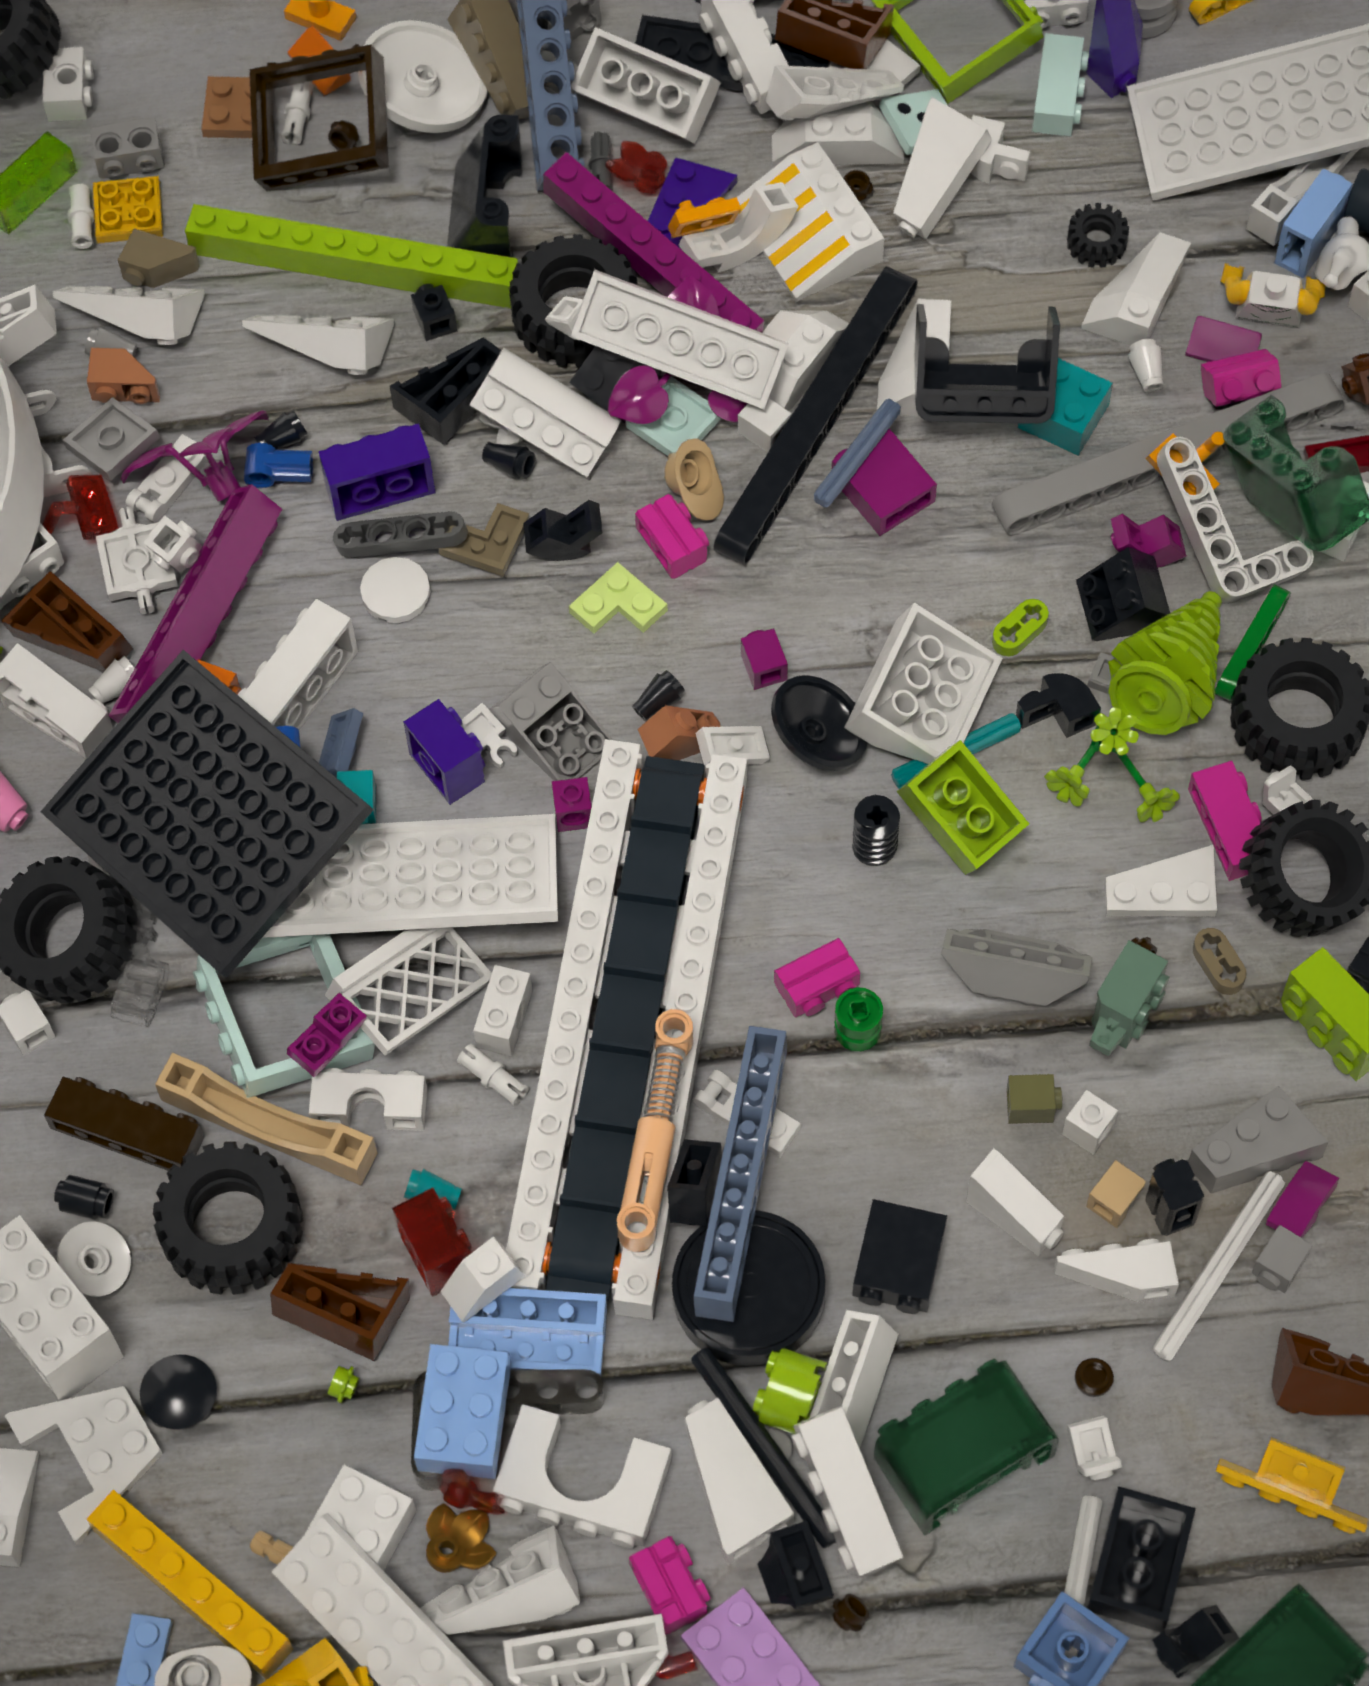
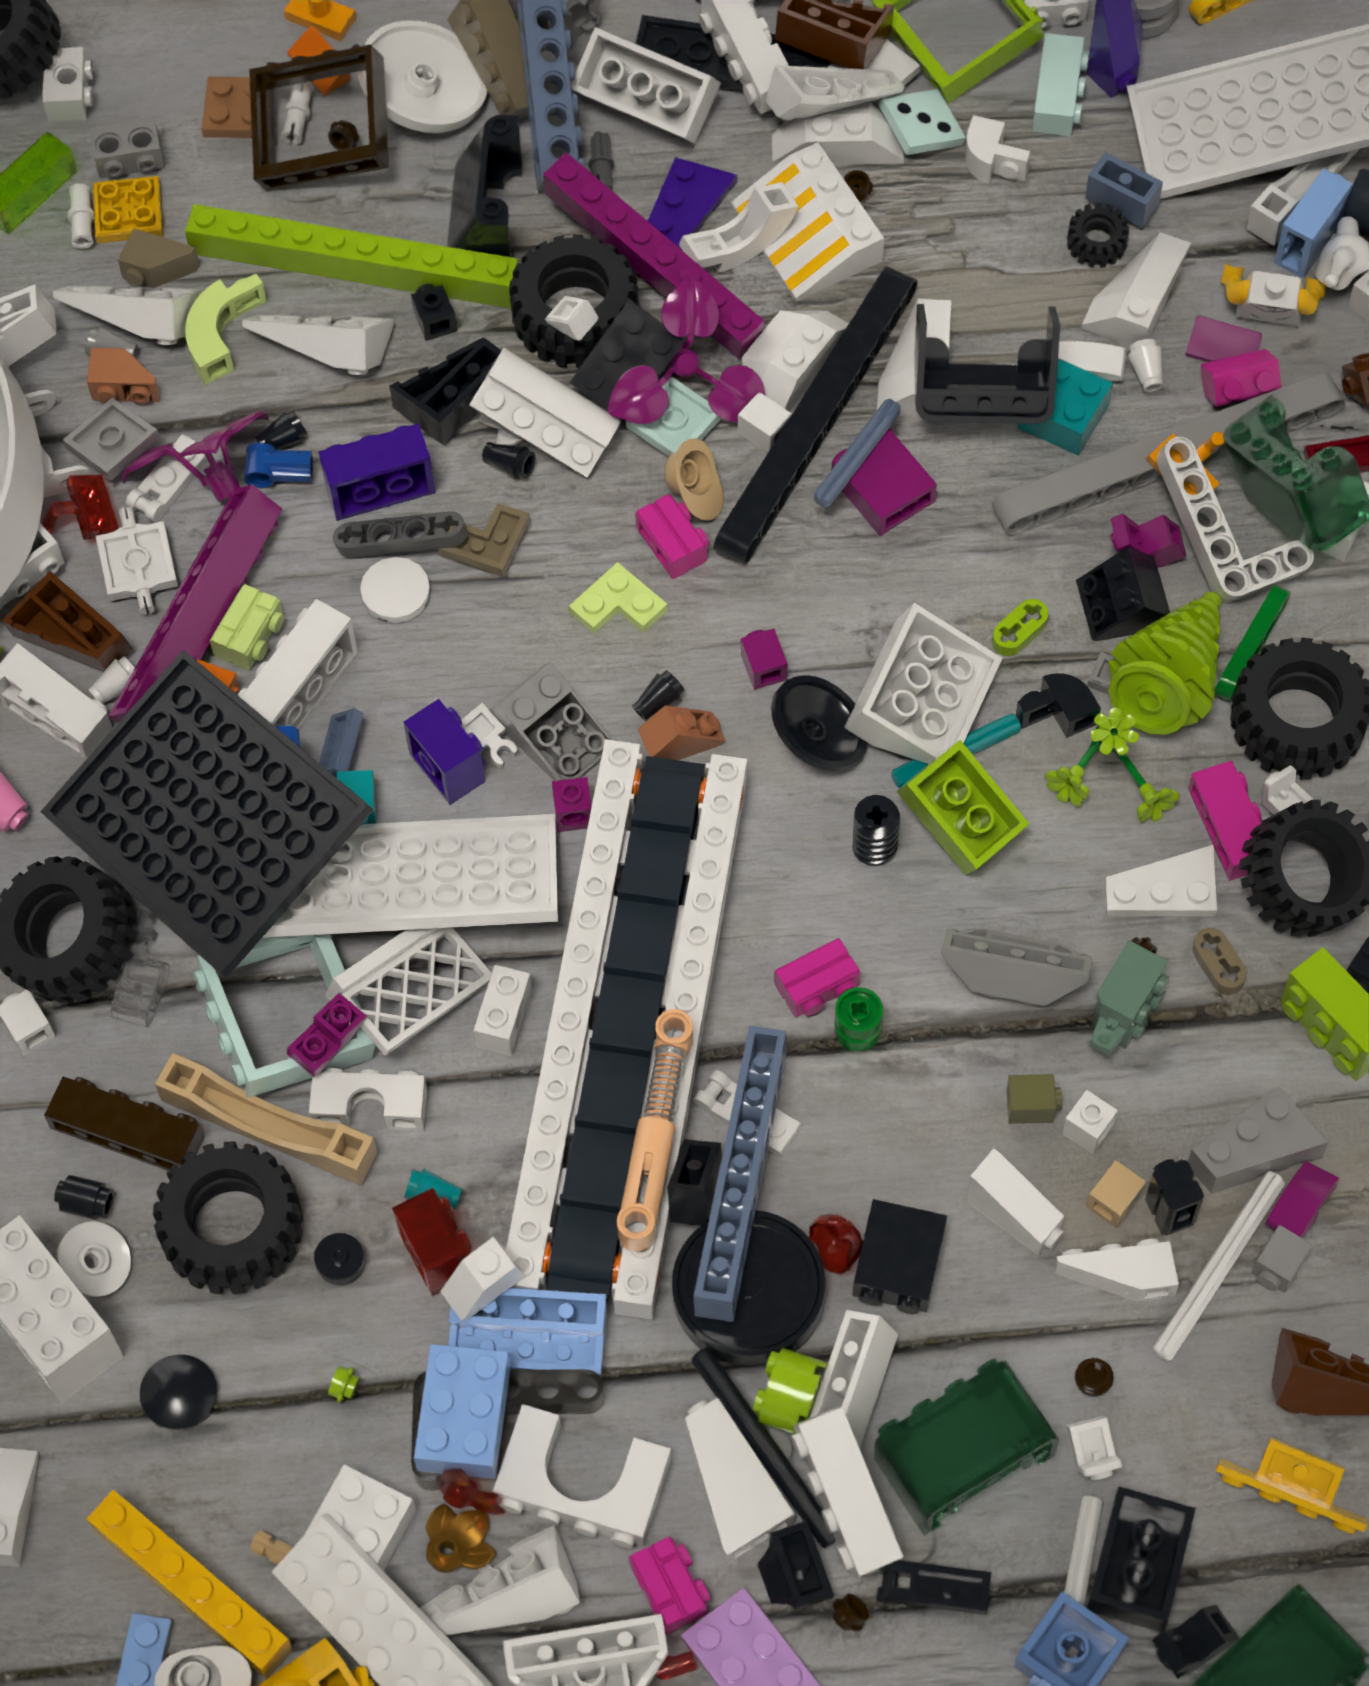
white wing [5,1386,163,1545] -> none
white brick [143,515,203,574] -> none
reddish brown wedge [270,1263,410,1361] -> none
white pin [457,1043,529,1106] -> none
black brick [523,500,602,561] -> none
white plate [571,270,789,409] -> none
clear red plate [605,141,667,194] -> none
light orange plate [668,197,741,238] -> none
white plate [695,726,770,766] -> none
white slope [893,97,992,239] -> none
none -> yellowish green arch [185,273,267,385]
none -> yellowish green brick [210,584,285,671]
none -> black wheel [314,1233,365,1285]
none -> clear red hair [809,1213,863,1275]
none -> black plate [876,1560,991,1615]
none -> white slope [1058,341,1127,381]
none -> sand blue brick [1085,152,1163,228]

